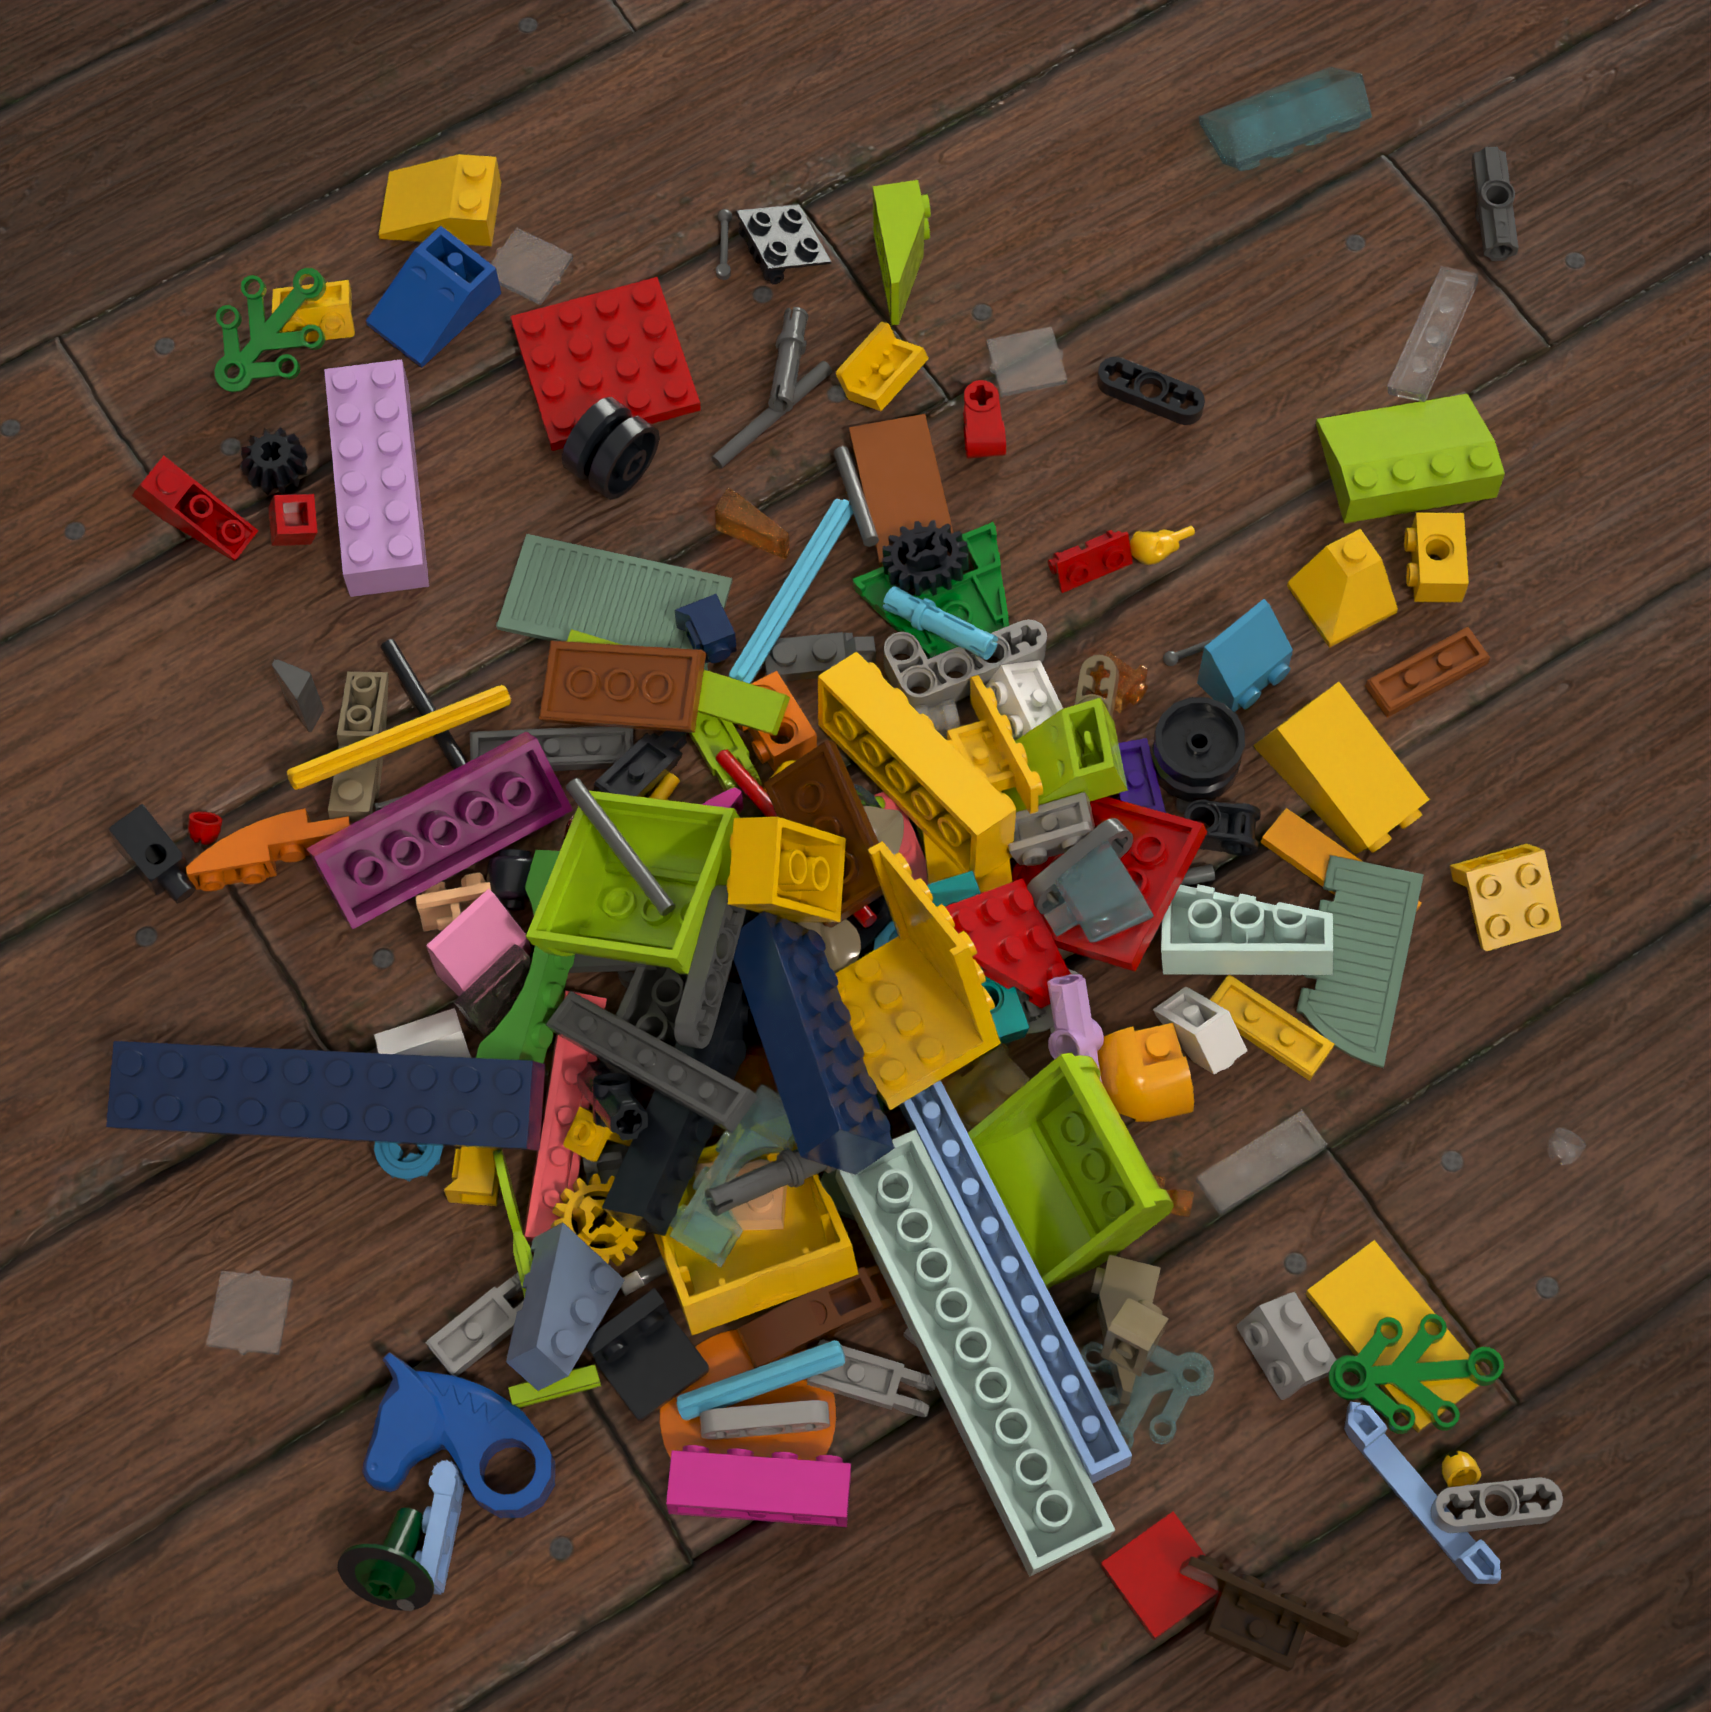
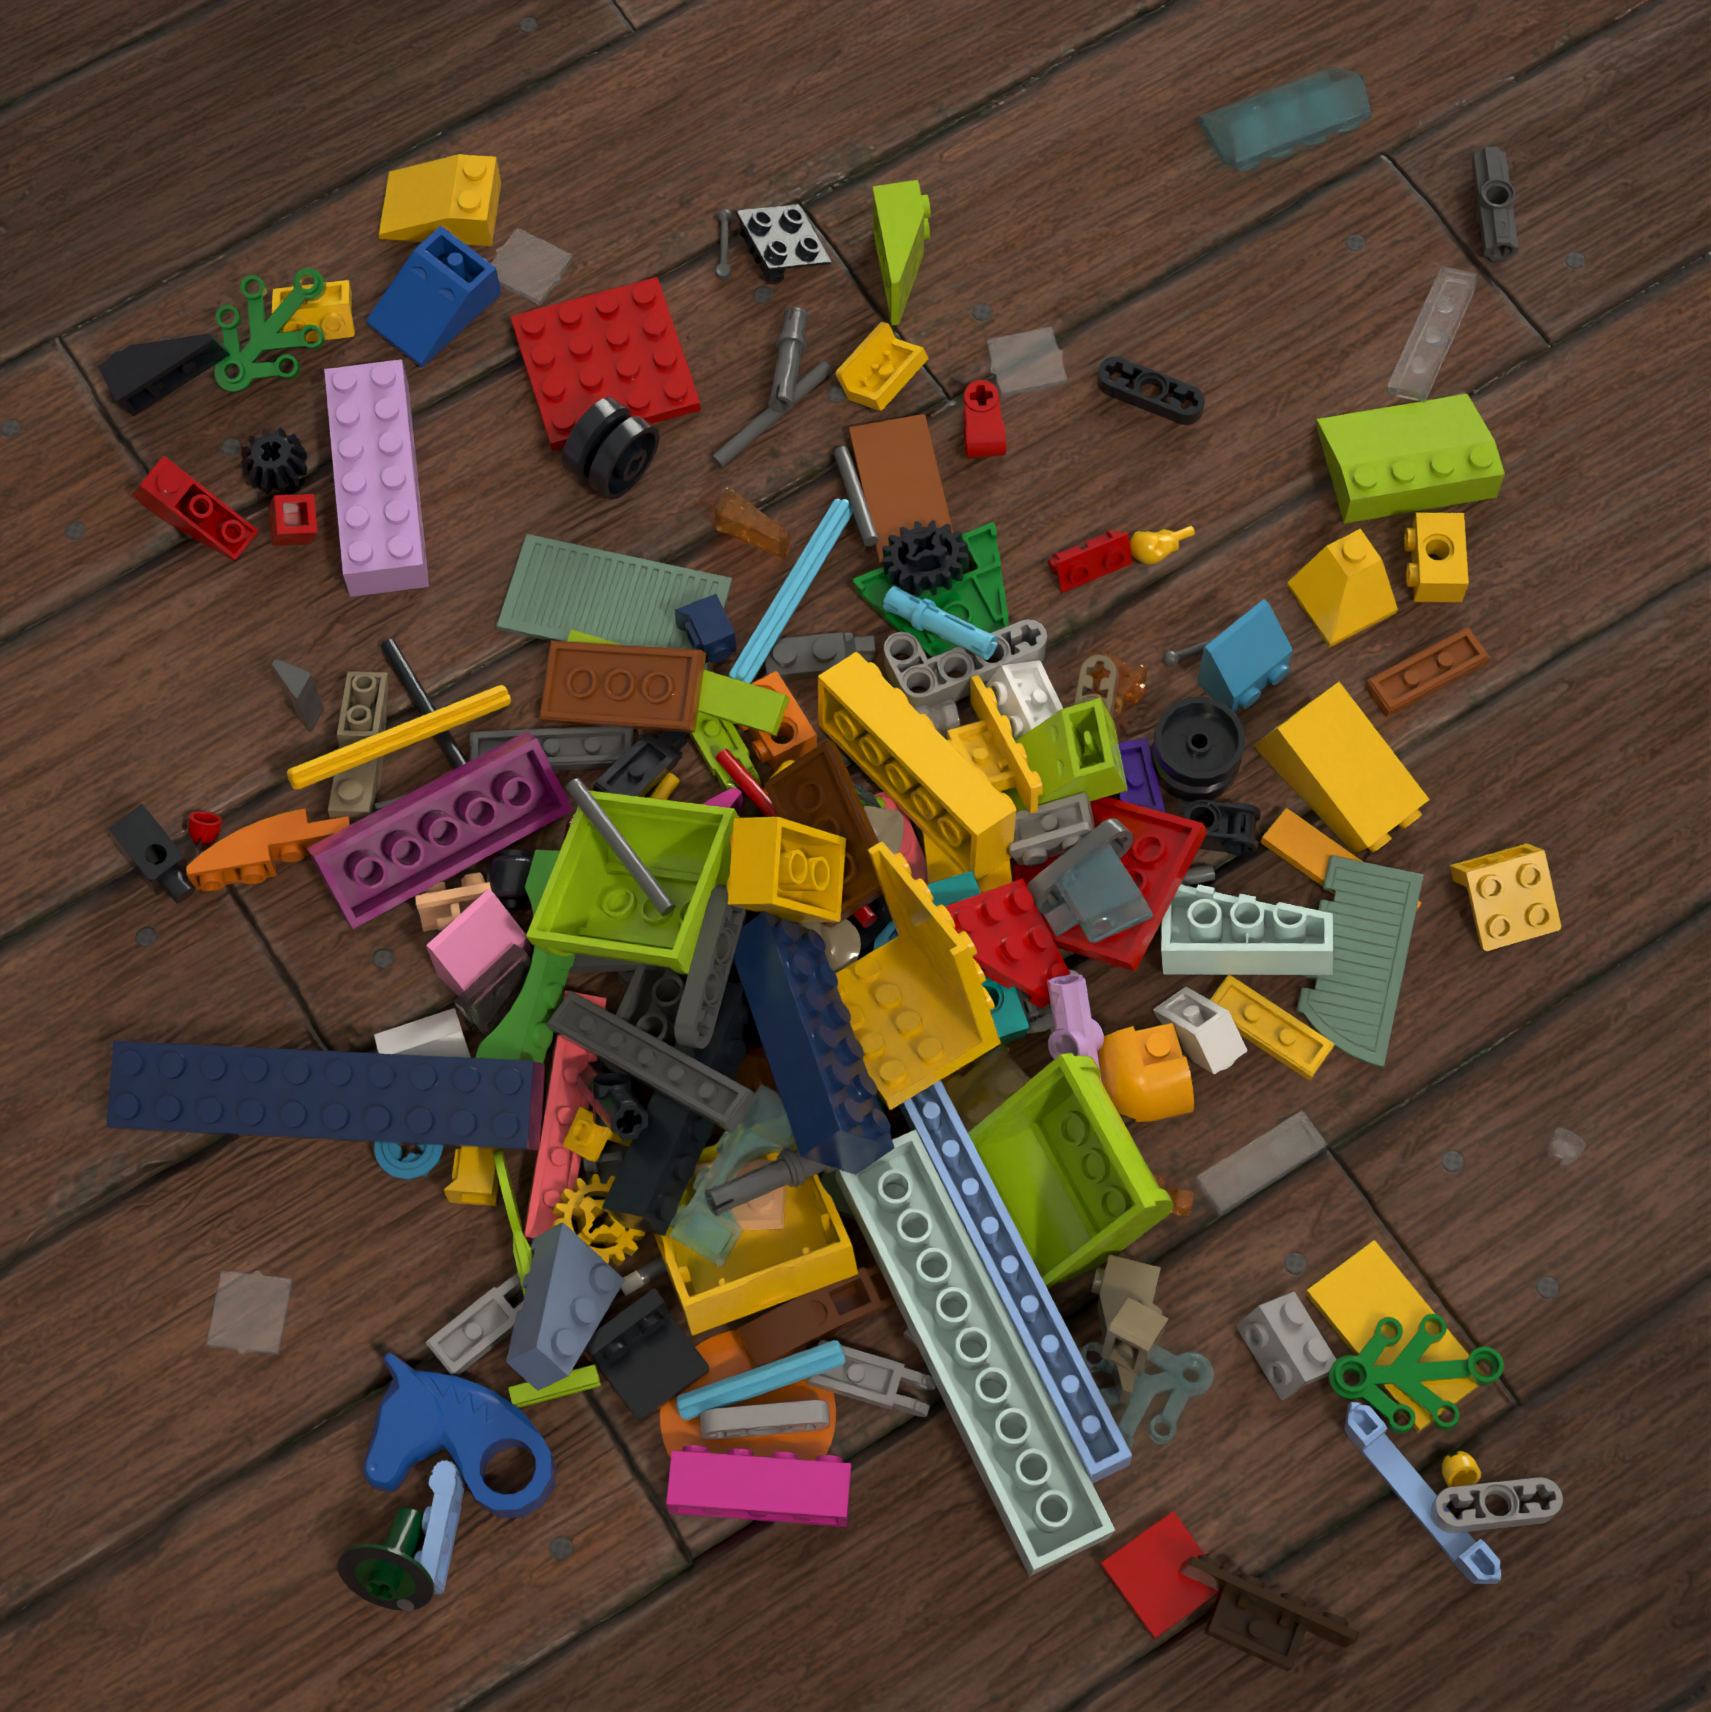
none -> black slope [98,333,230,417]

